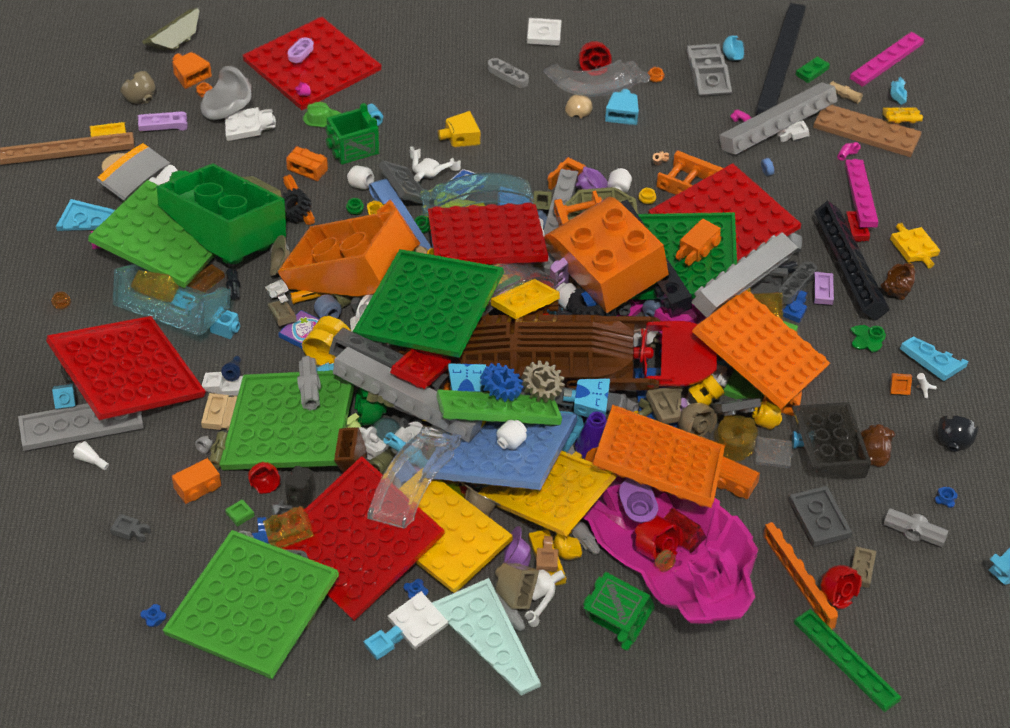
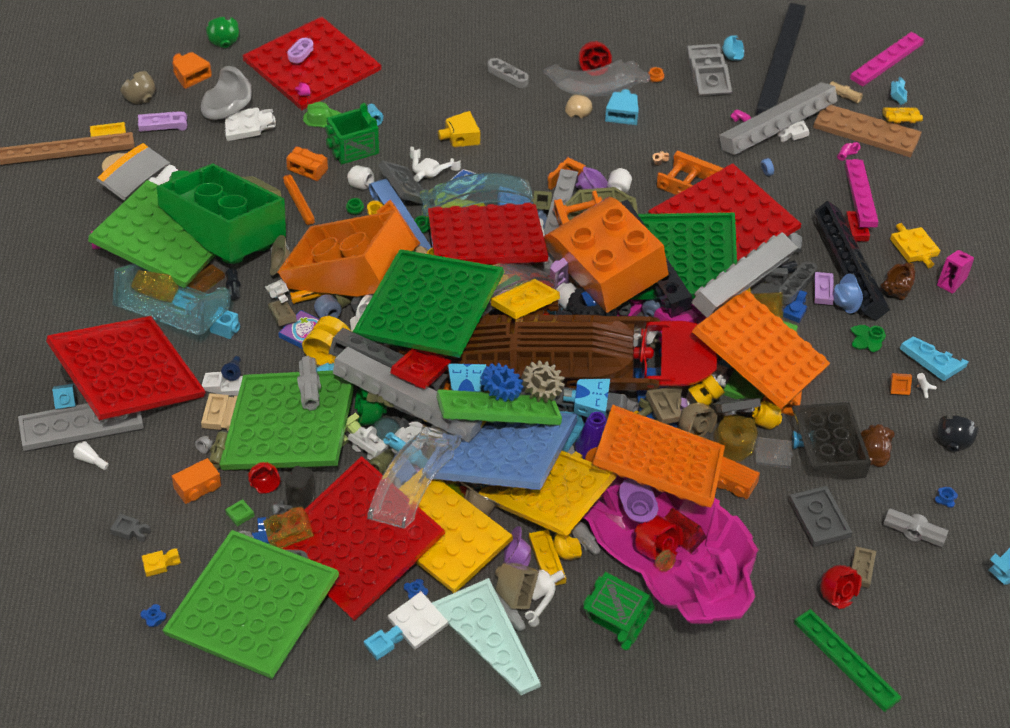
clear orange plate [51,291,71,309] -> none
medium azure wing [56,199,115,231] -> none
wedge [142,8,199,51] -> none
orange plate [196,82,213,97] -> none
black tyre [282,188,312,223] -> none
reddish brown torso [334,427,367,473] -> none
white head [496,420,527,450] -> none
white plate [527,18,561,45] -> none
medium nougat plate [536,536,558,572] -> none
yellow plate [639,188,656,204] -> none
orange hinge [676,219,721,266] -> none
orange plate [763,522,838,629] -> none
green plate [795,56,830,83] -> none
none -> yellow plate [142,549,181,577]
none -> green cylinder [206,17,239,48]
none -> medium blue piece [833,274,863,314]
none -> dark pink torso [937,250,974,294]

